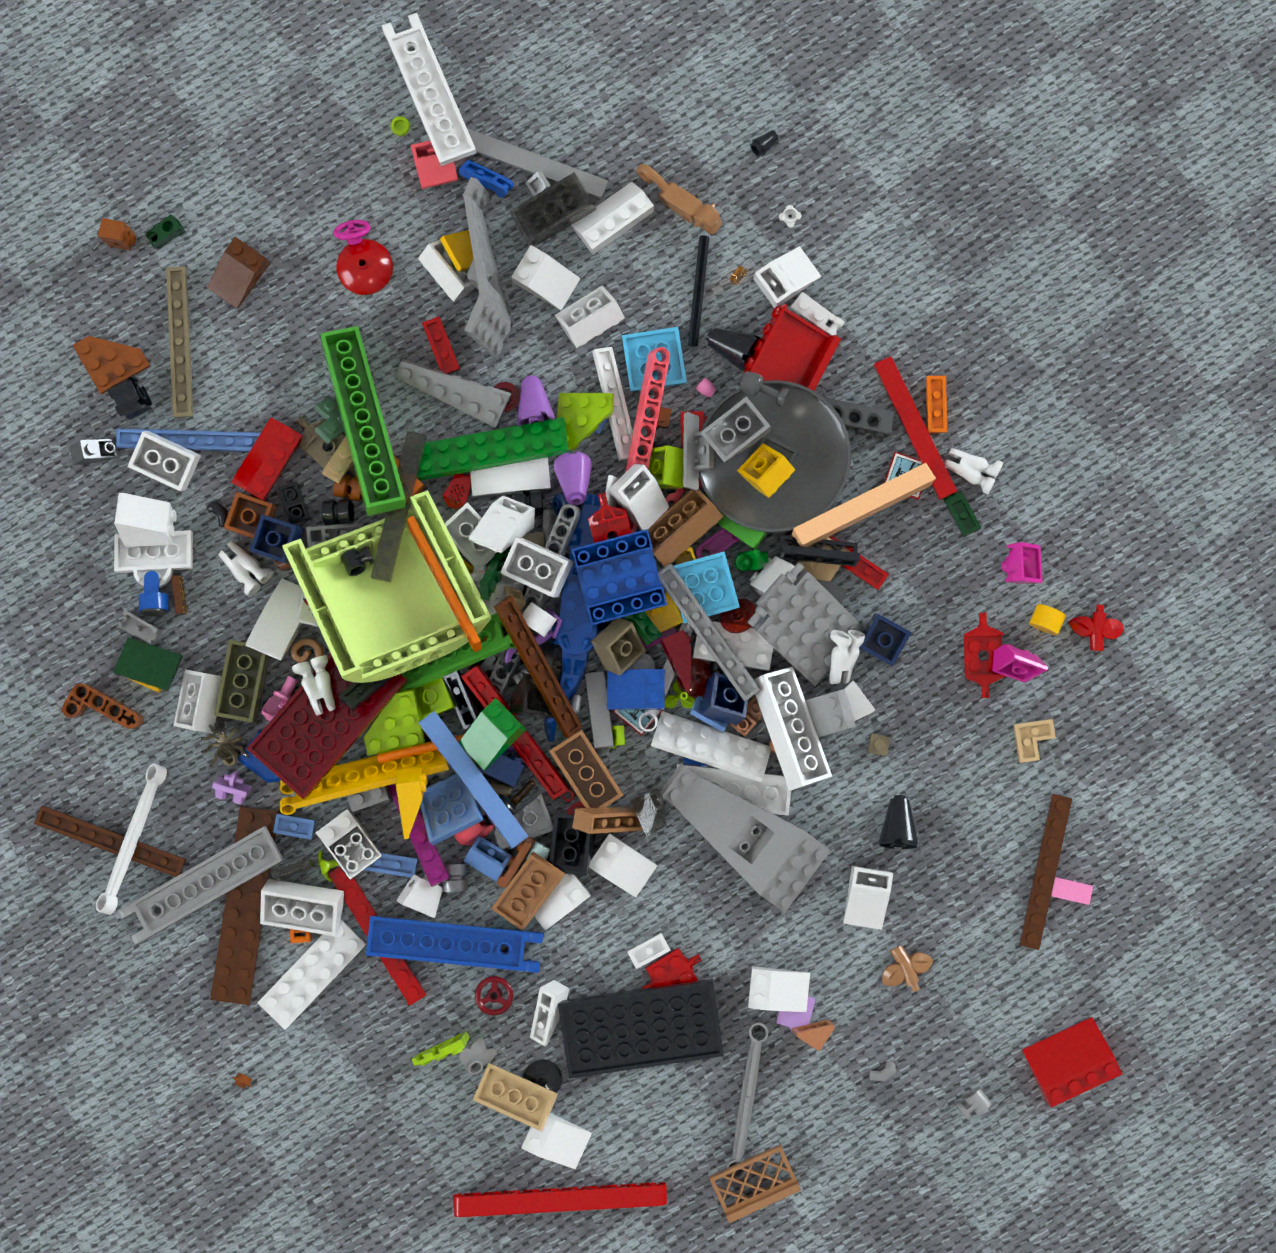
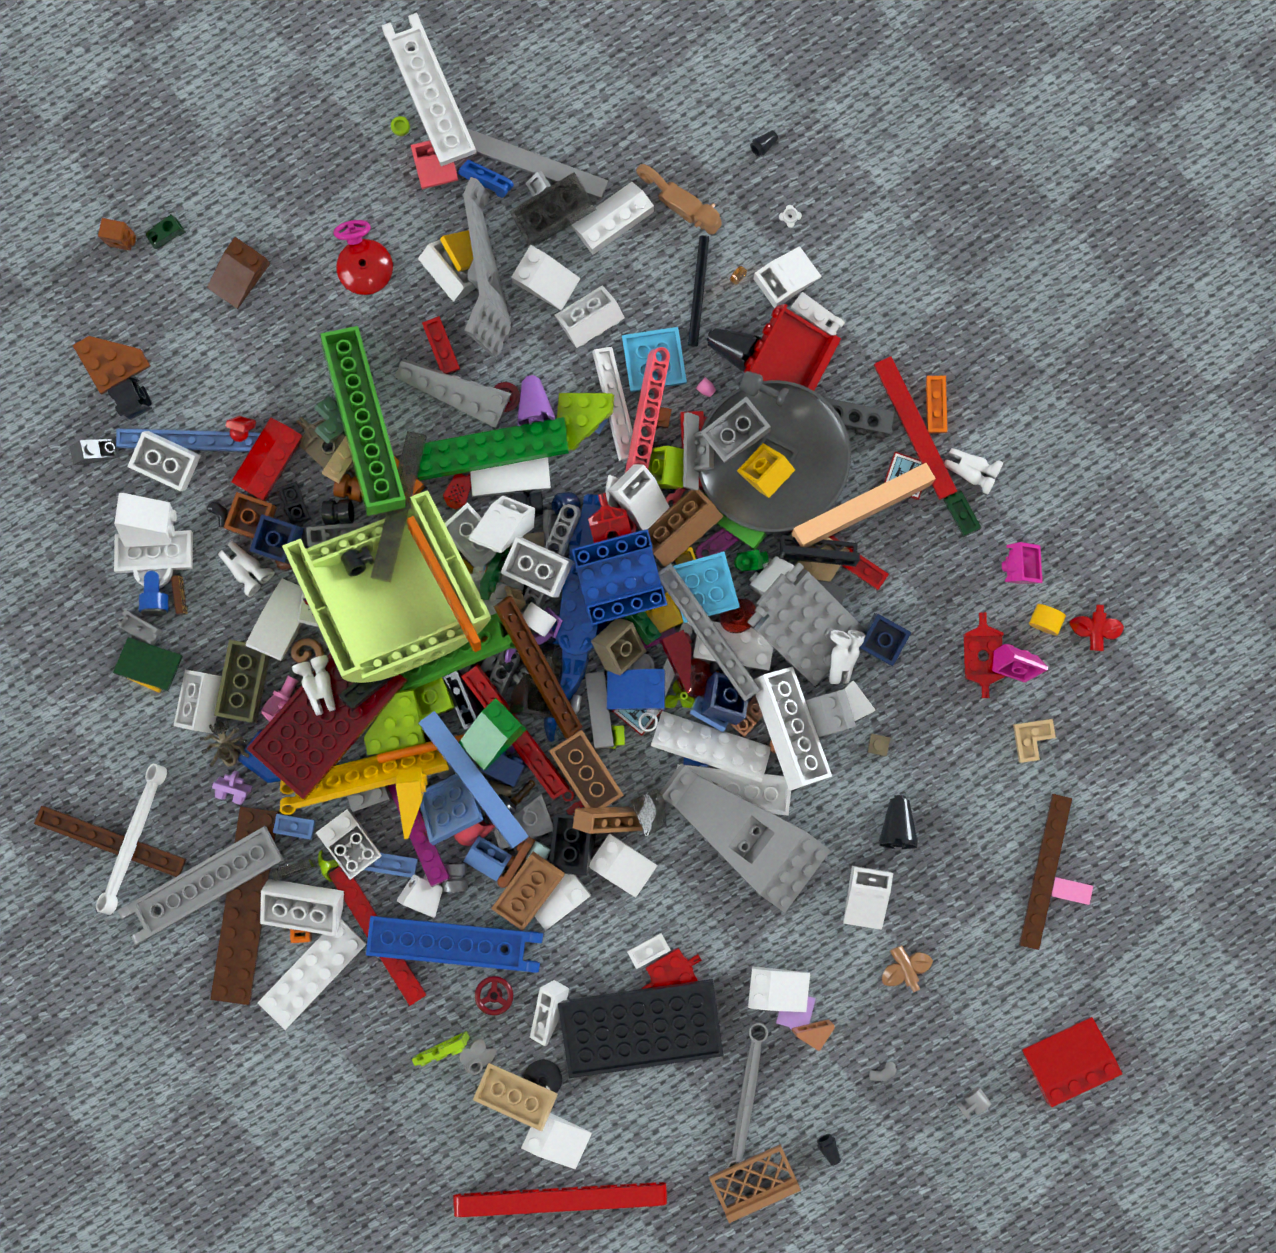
dark orange beam [62,683,144,729] -> none
dark tan plate [166,266,194,418] -> none
dark orange plate [233,1072,252,1089] -> none
medium lavender cone [554,452,592,505] -> none
none -> red tile [225,415,257,442]
none -> black cone [817,1134,841,1166]

